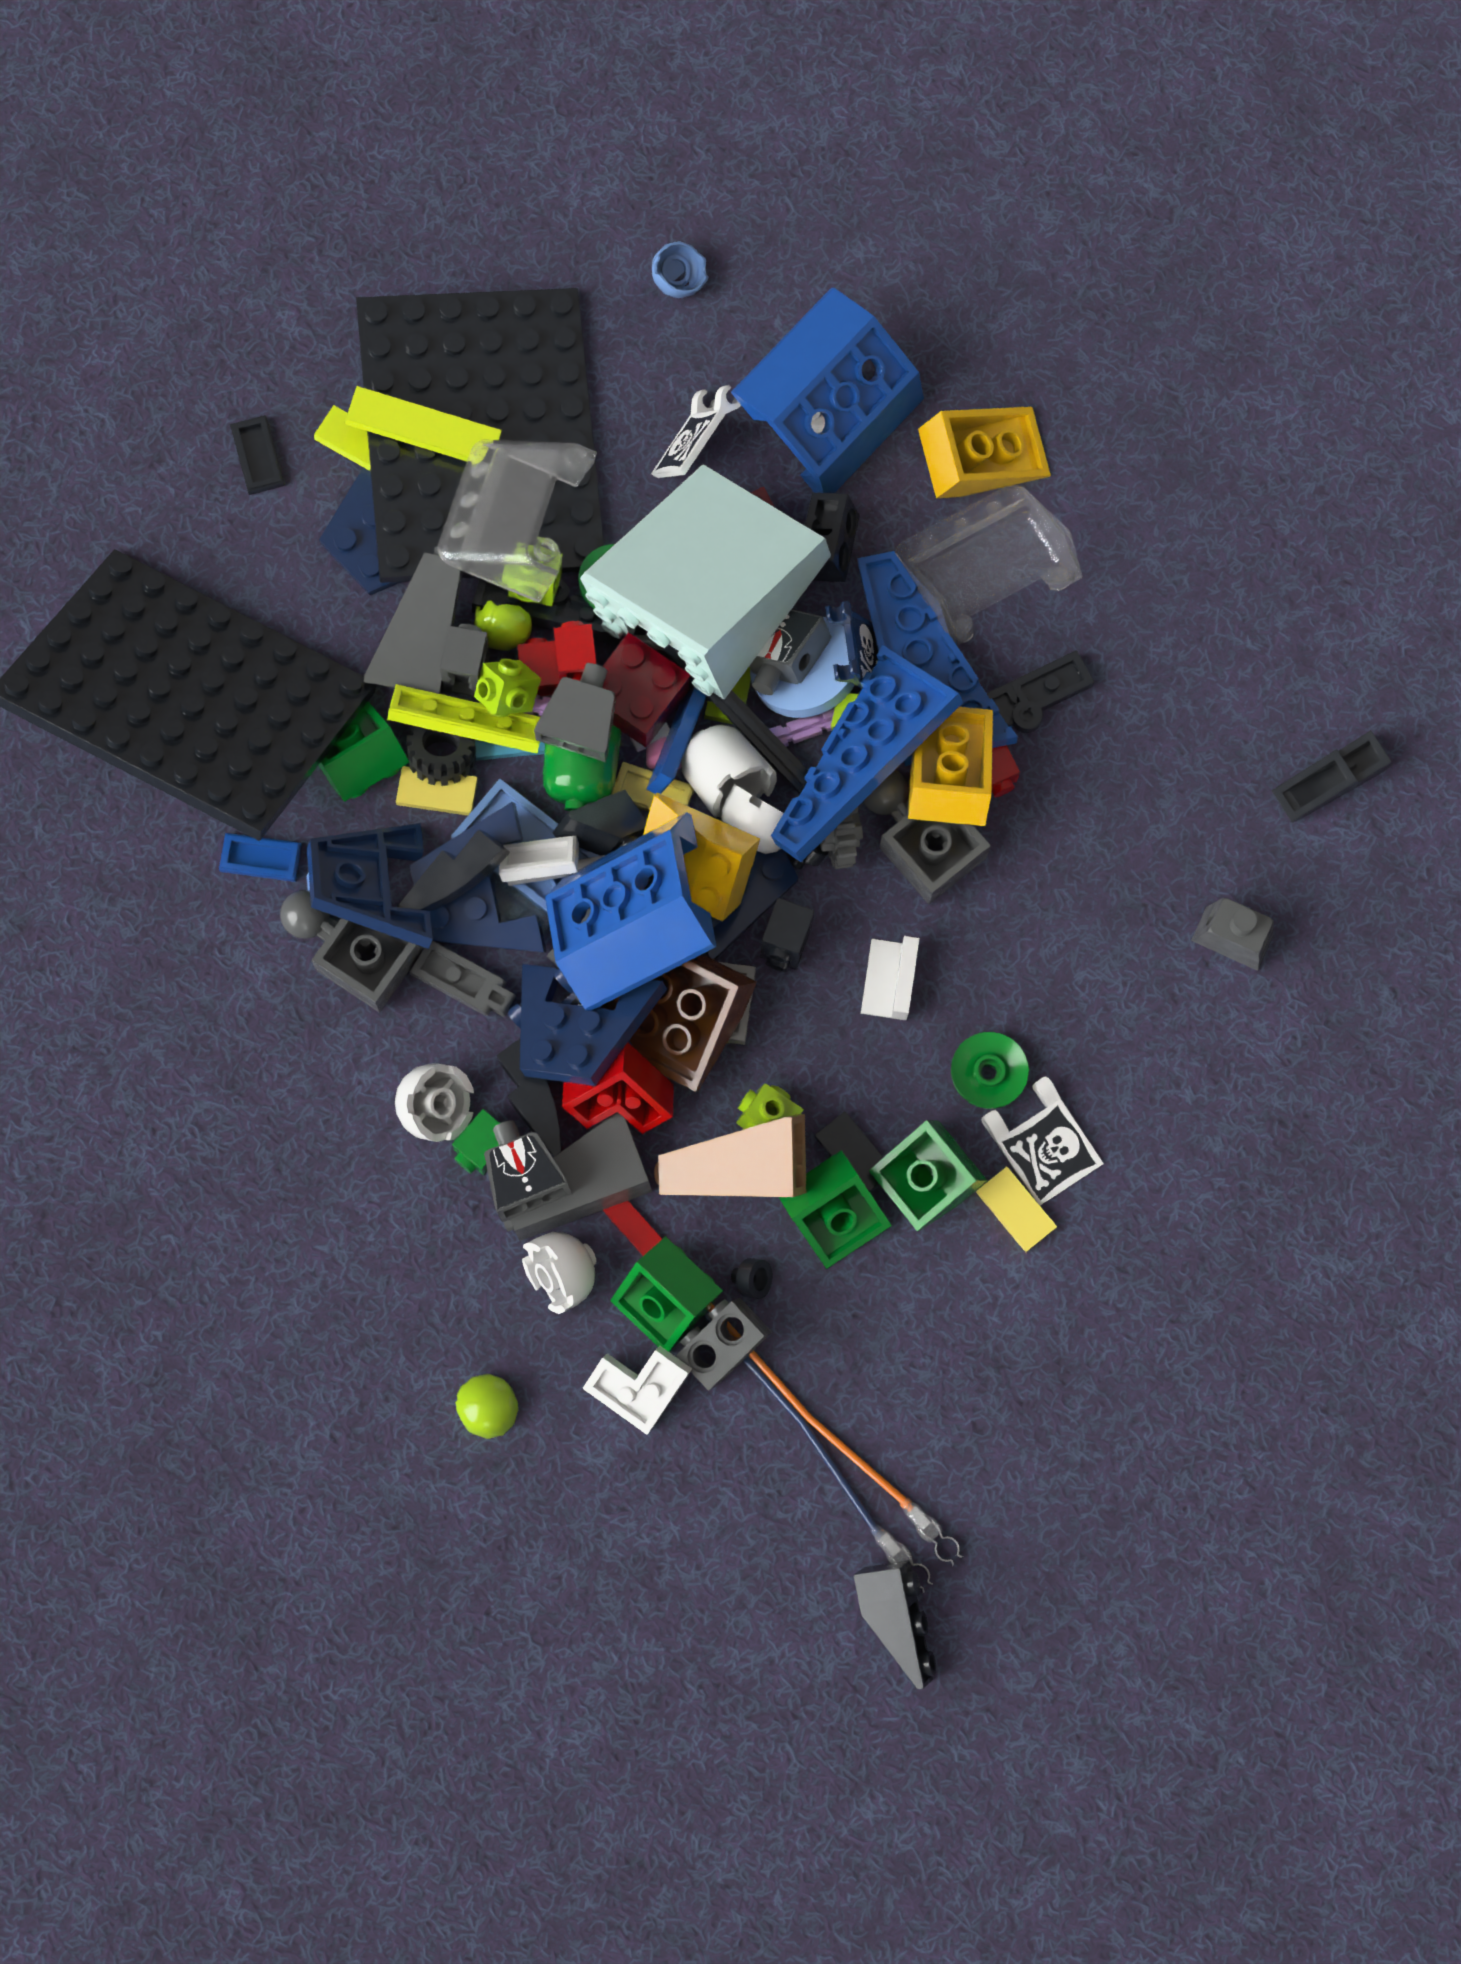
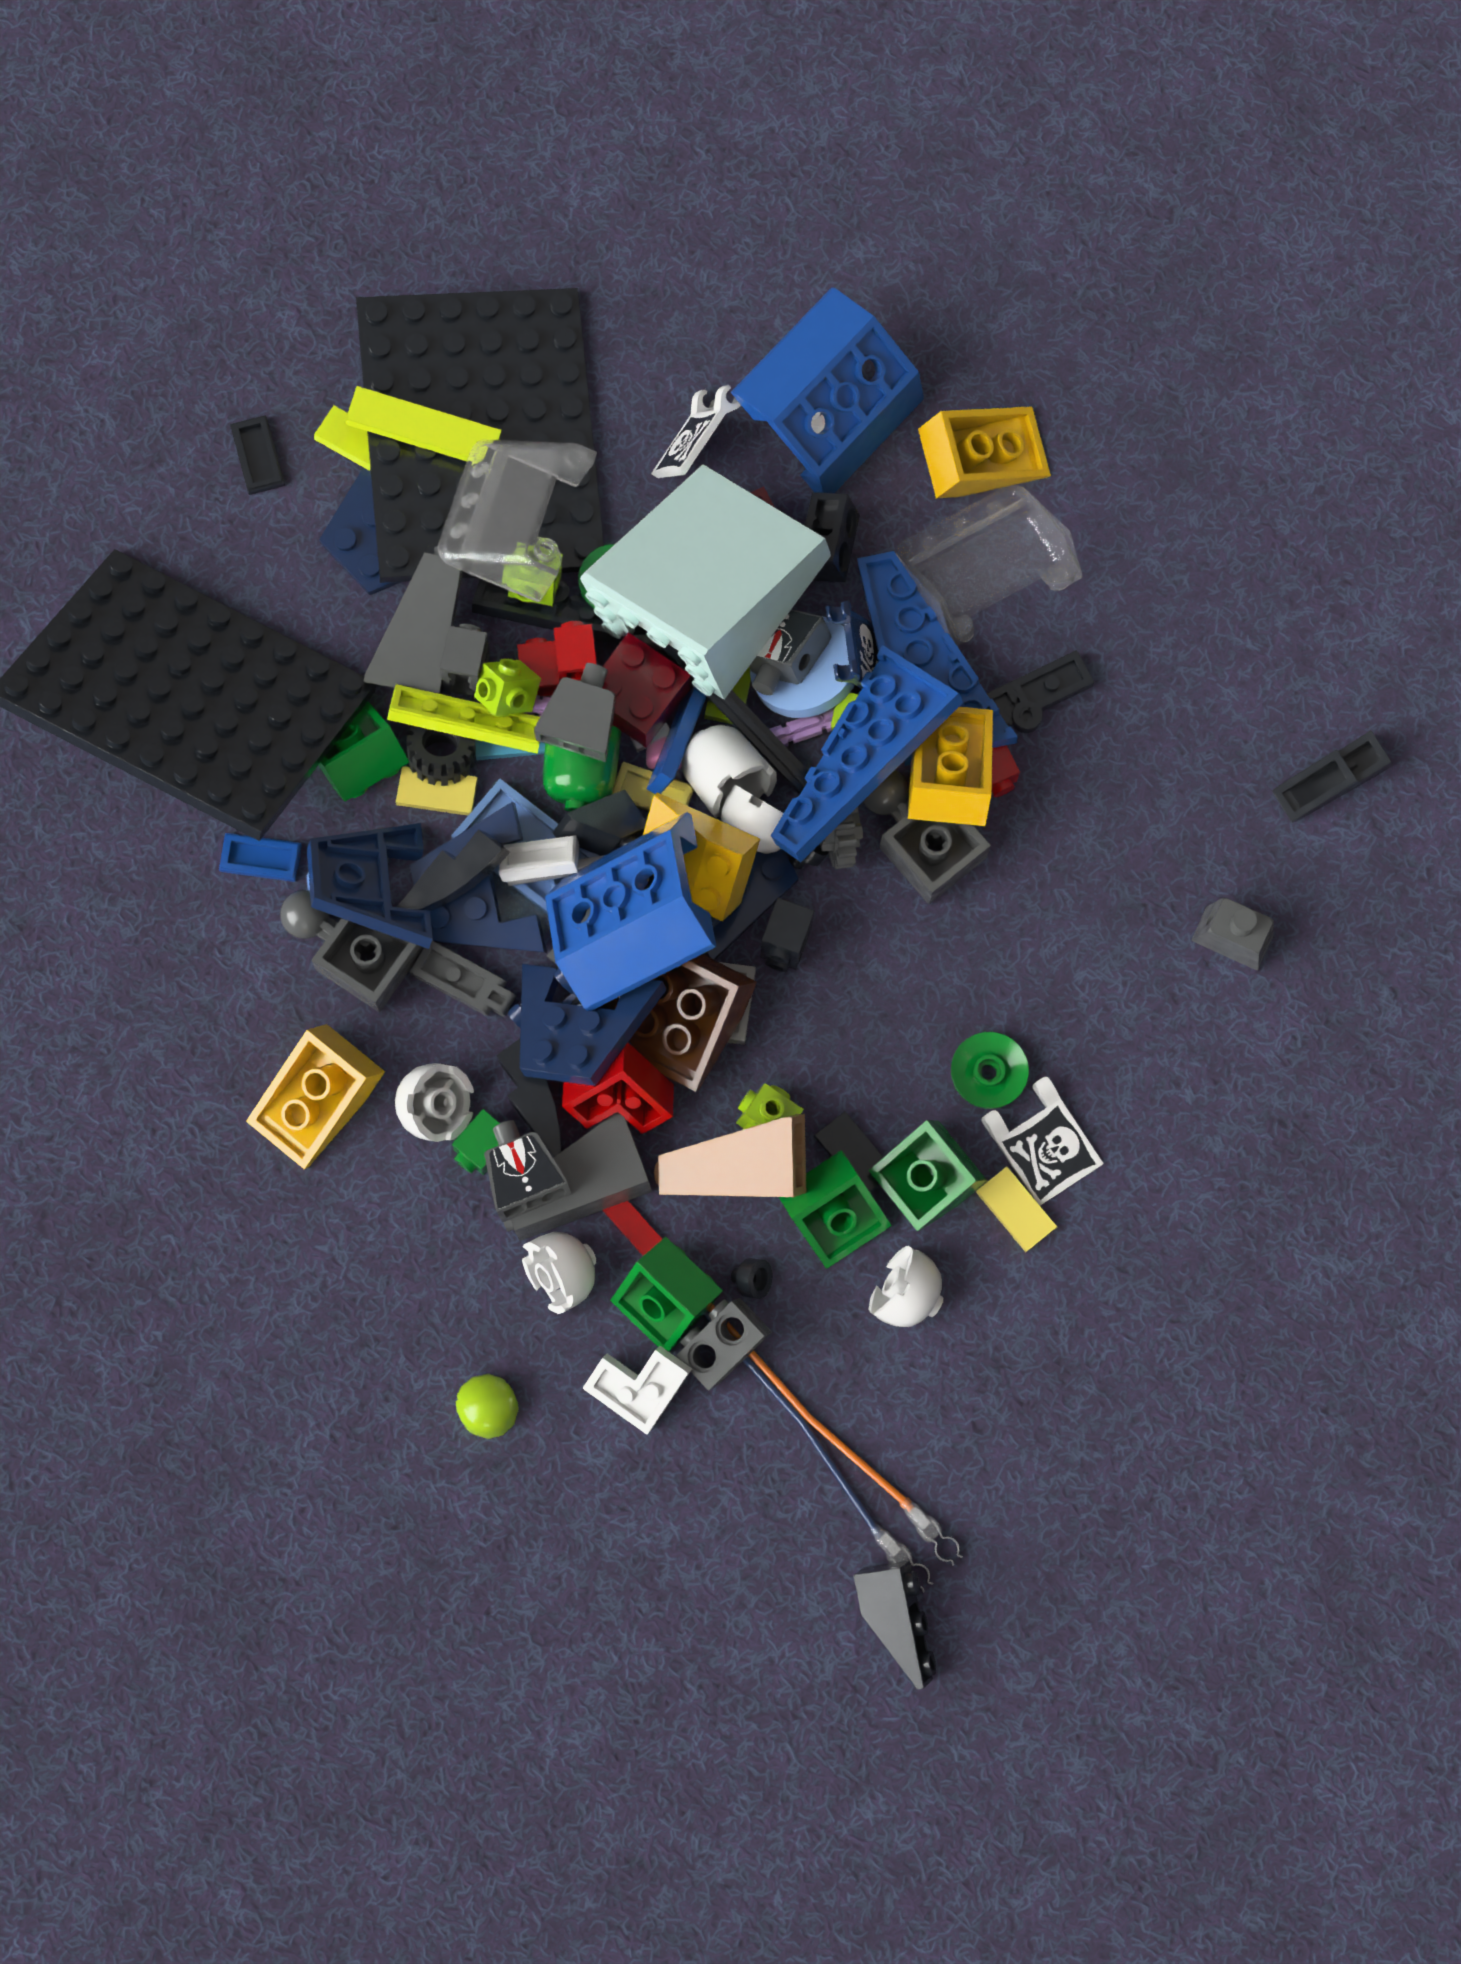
lime hair [474,600,532,651] -> none
medium blue hair [652,241,709,298] -> none
white panel [861,936,919,1020] -> none
none -> yellow slope [246,1024,385,1169]
none -> white cylinder [869,1246,943,1327]

